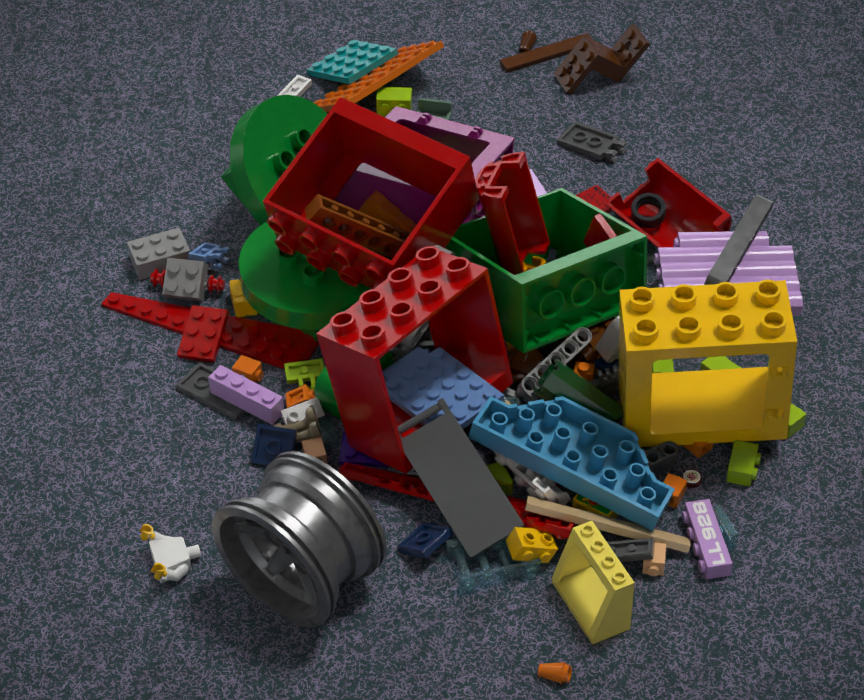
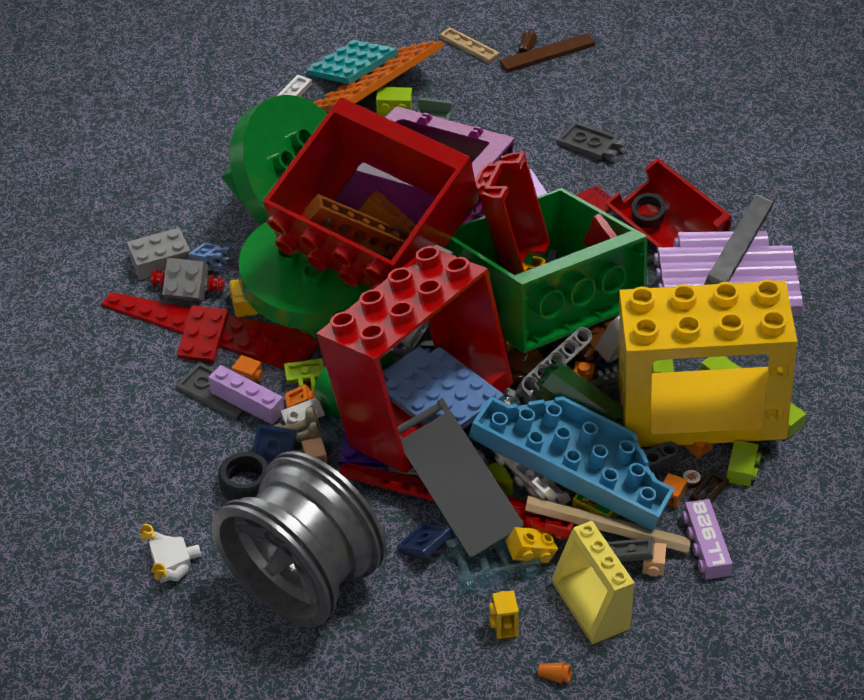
reddish brown bracket [553,24,650,94] -> none
clear light blue tile [712,504,739,549] -> none
none -> black tyre [218,452,269,501]
none -> tan tile [439,27,500,64]
none -> yellow brick [489,590,519,639]
none -> dark brown tile [690,471,729,503]

